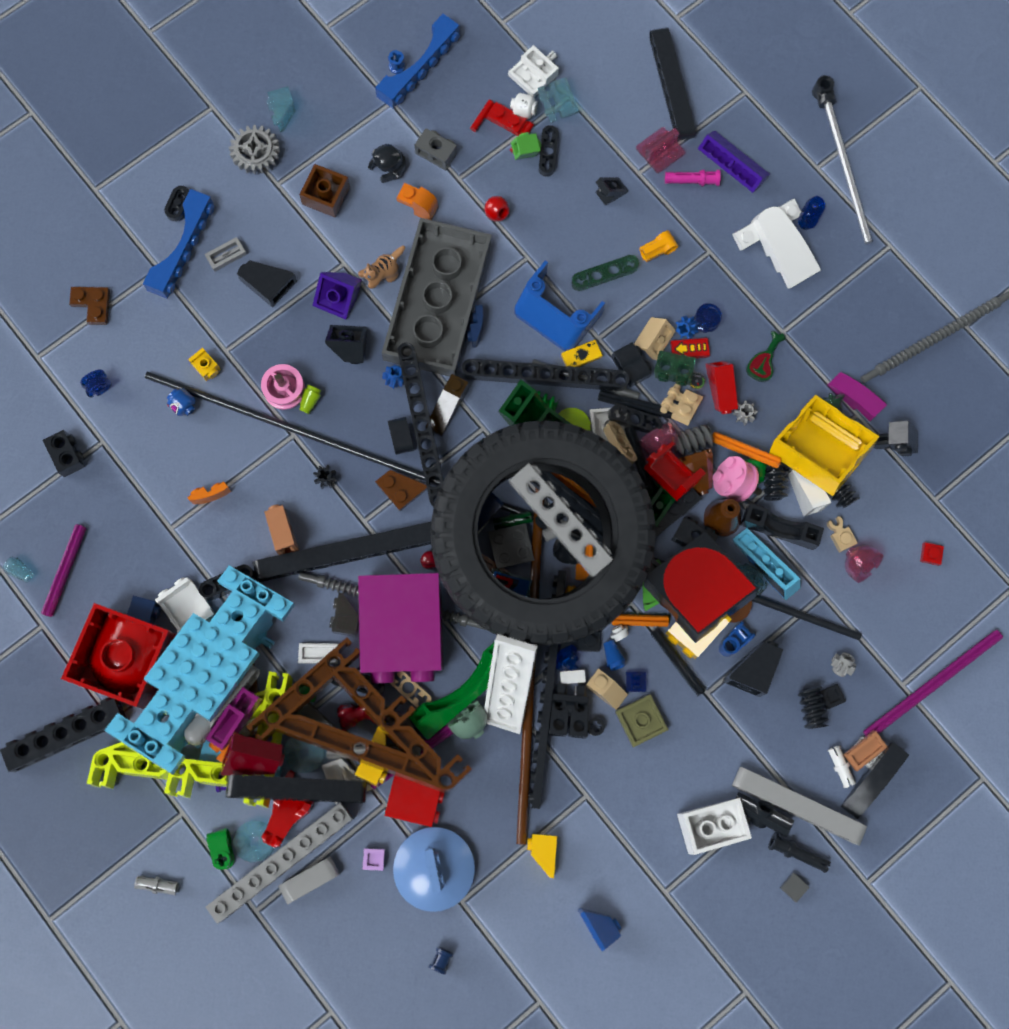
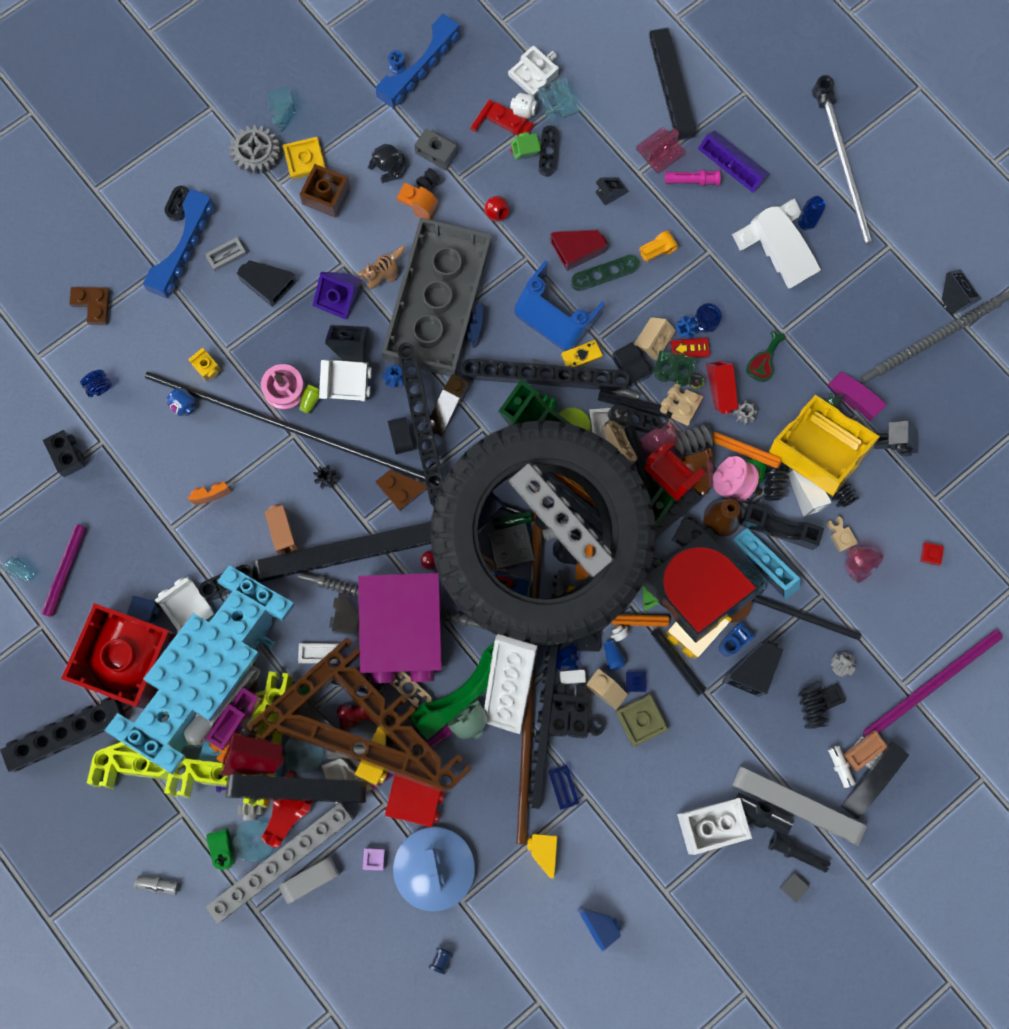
none -> light grey gear [238,799,263,820]
none -> yellow tile [283,137,326,180]
none -> white panel [319,359,372,401]
none -> black wheel [416,168,441,192]
none -> clear blue tile [548,765,579,810]
none -> dark red slope [550,230,607,271]
none -> black slope [942,270,982,315]

